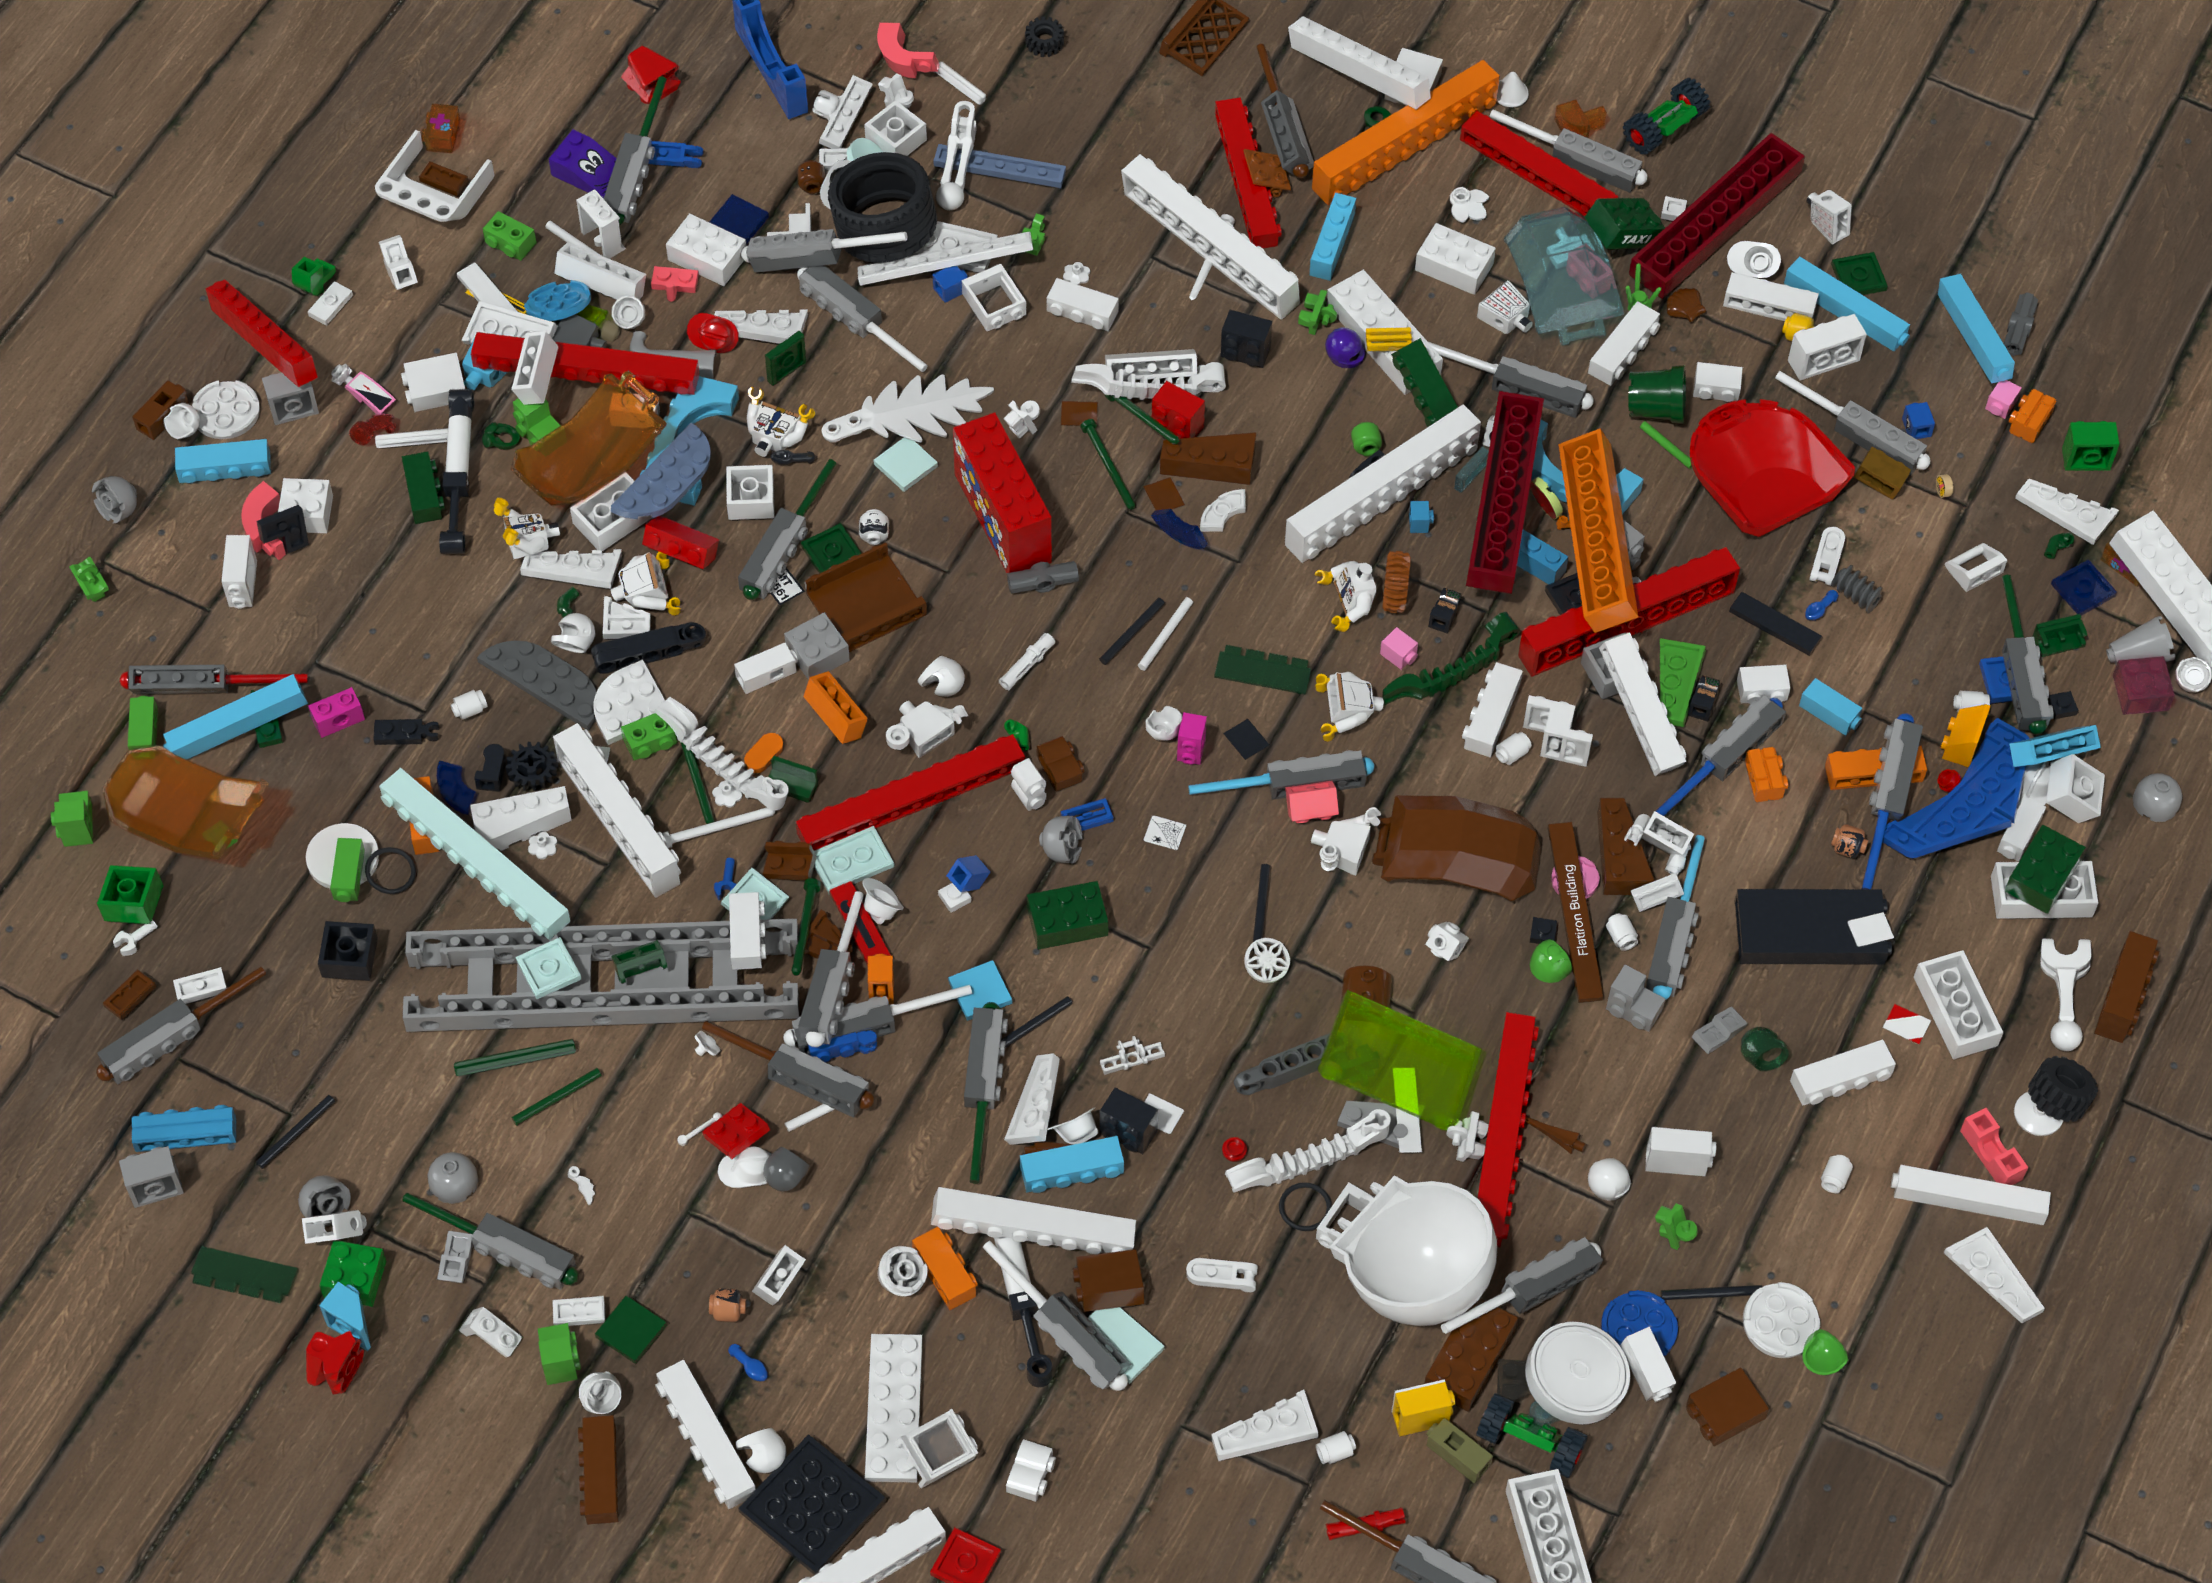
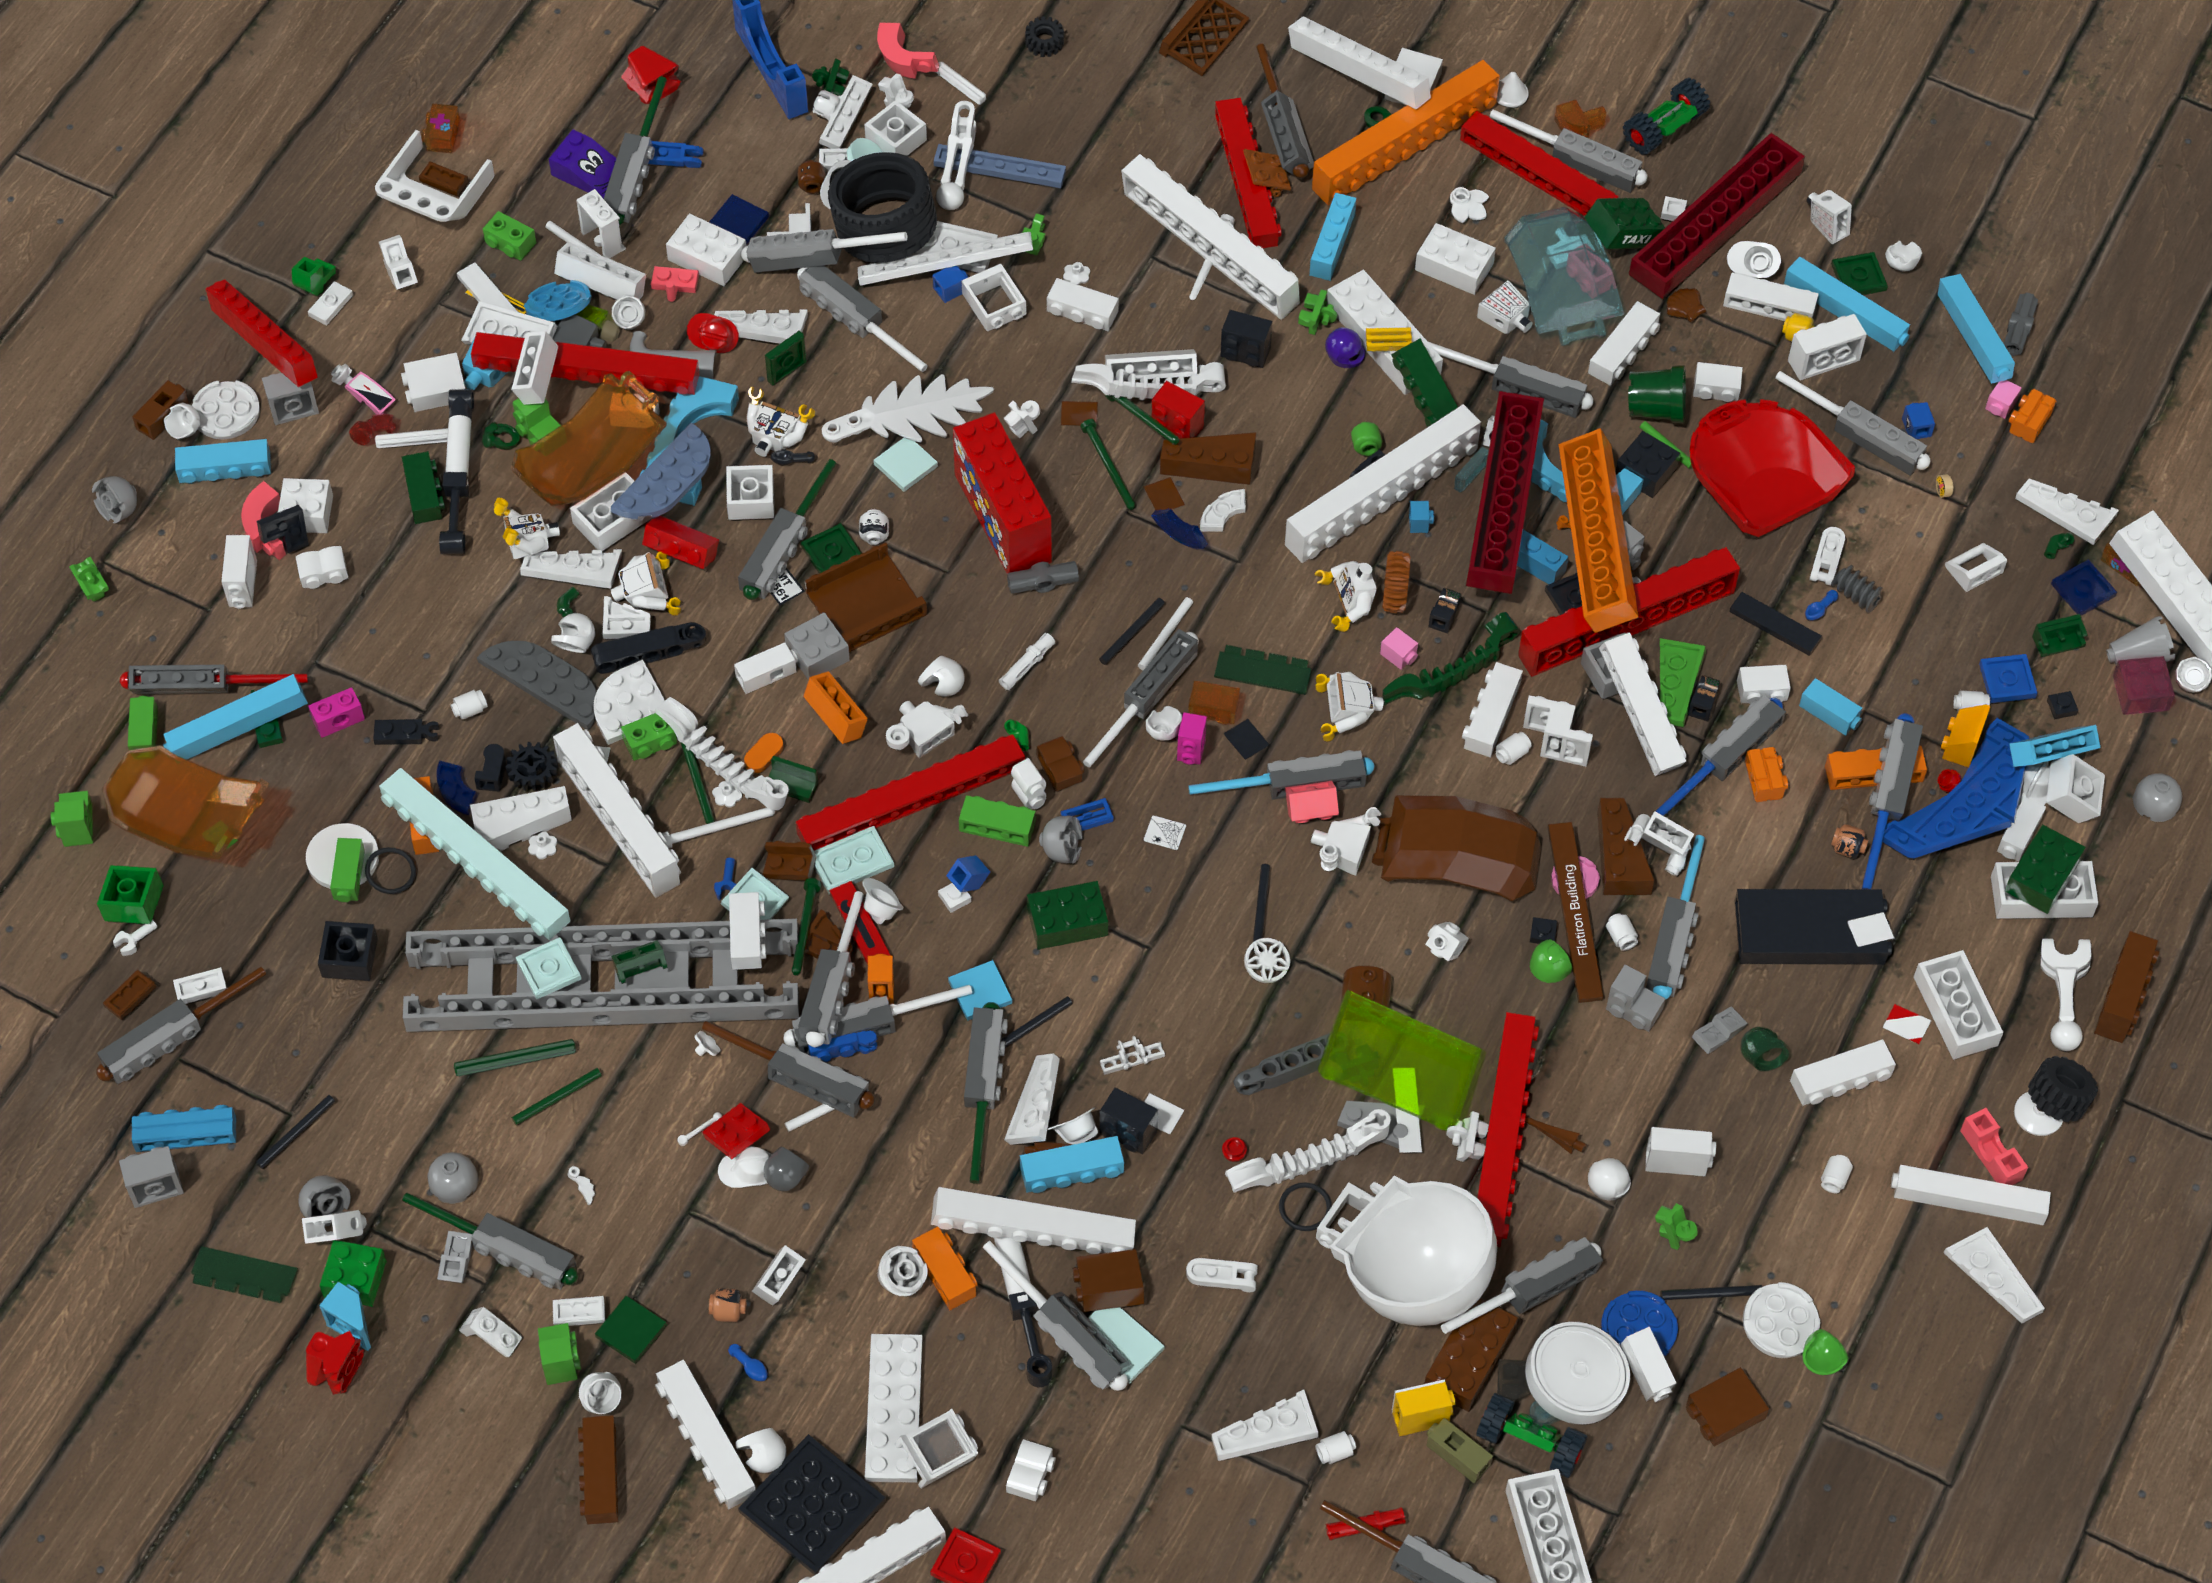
tile [1530,477,1563,519] -> none
bright green plant [1626,263,1661,311] -> none
white tile [1631,873,1684,912] -> none
pearl gold brick [1853,447,1911,500] -> none
piece [2002,574,2053,735] -> none
green brick [2062,421,2119,471] -> none
none -> white brick [296,546,348,589]
none -> dark green hips [812,58,850,96]
none -> bright green brick [959,795,1036,847]
none -> dark grey piece [1083,629,1199,767]
none -> clear orange brick [1188,681,1240,724]
none -> black brick [1615,431,1681,498]
none -> white hair [1885,241,1922,272]

